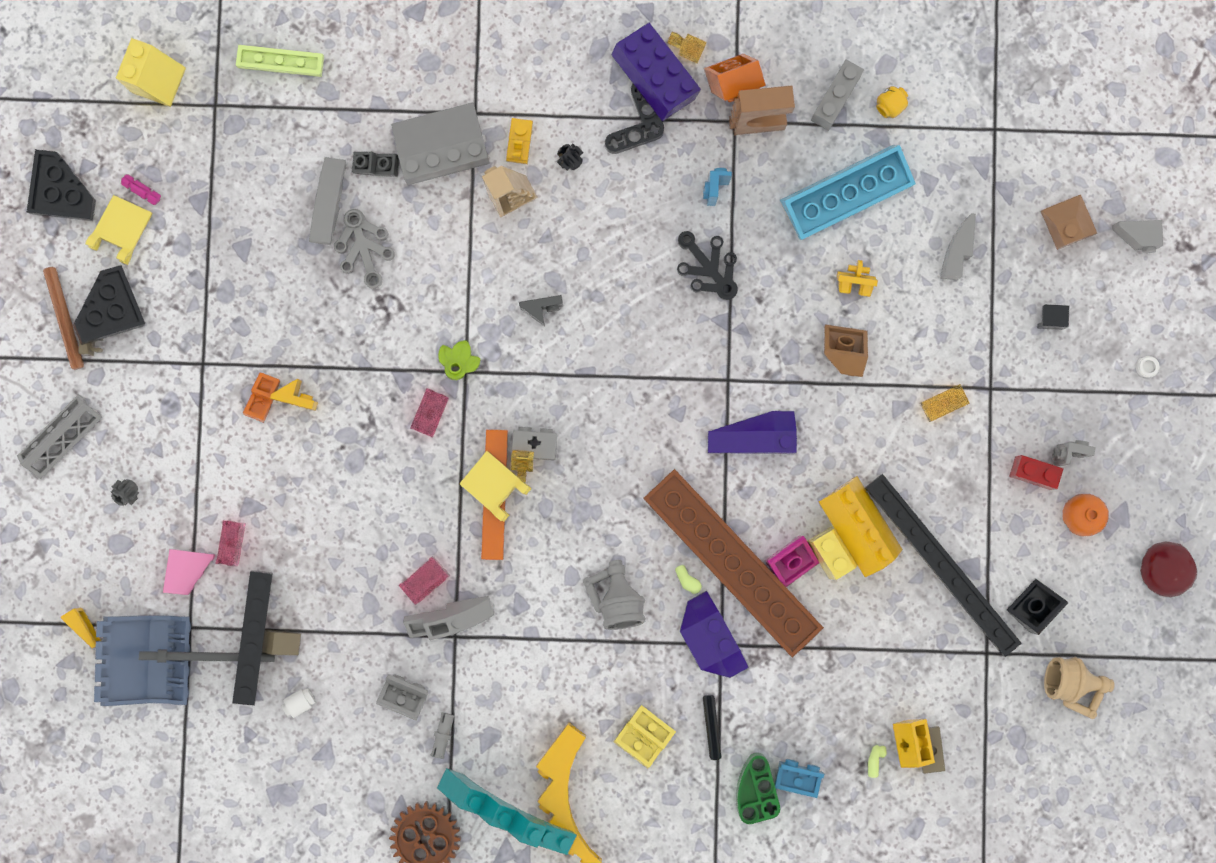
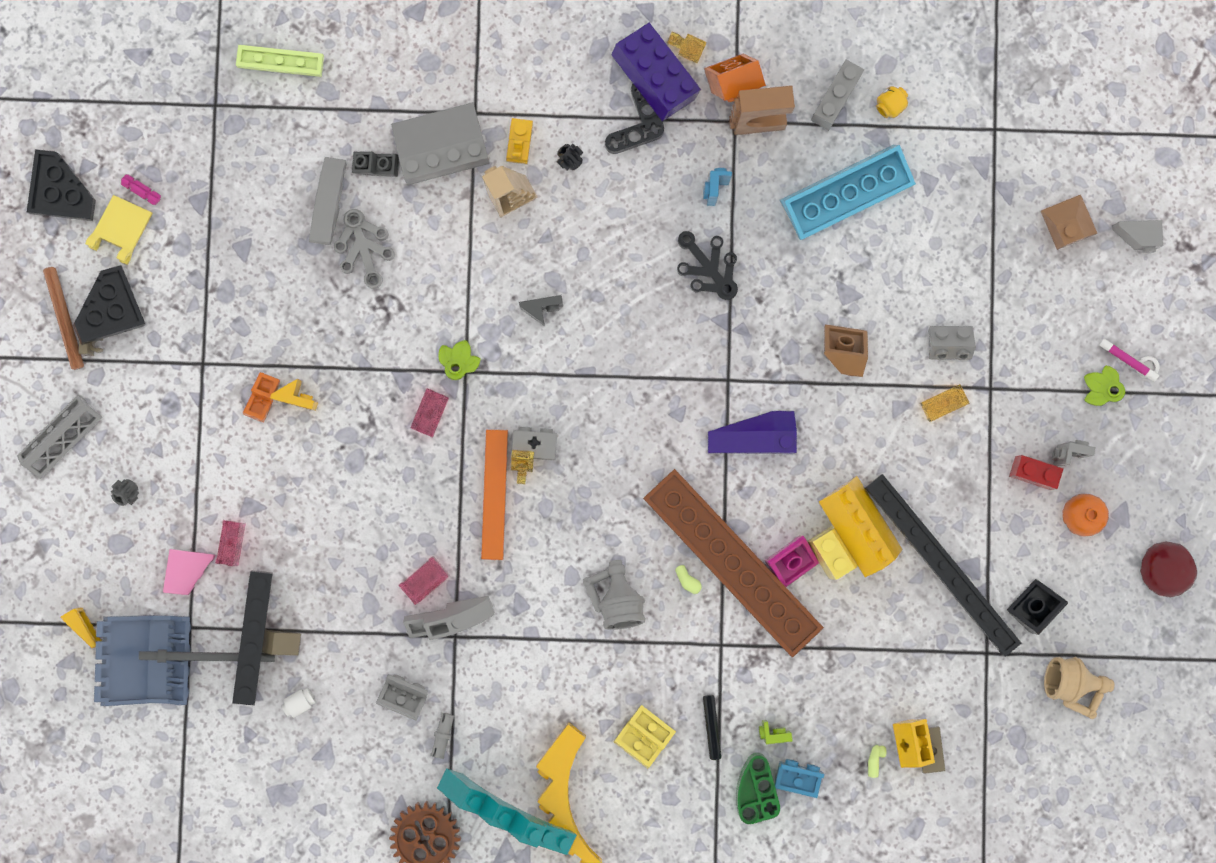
light yellow slope [116,38,186,107] -> none
light yellow flag [460,451,532,522] -> none
dark purple wedge [680,591,749,678] -> none
yellow hips [836,260,878,297] -> none
light grey slope [940,213,976,280] -> none
black panel [1037,304,1069,330] -> none
none -> lime bracket [759,720,793,745]
none -> light grey bracket [928,326,976,360]
none -> lime plate [1084,365,1125,406]
none -> dark pink bar [1099,338,1160,382]

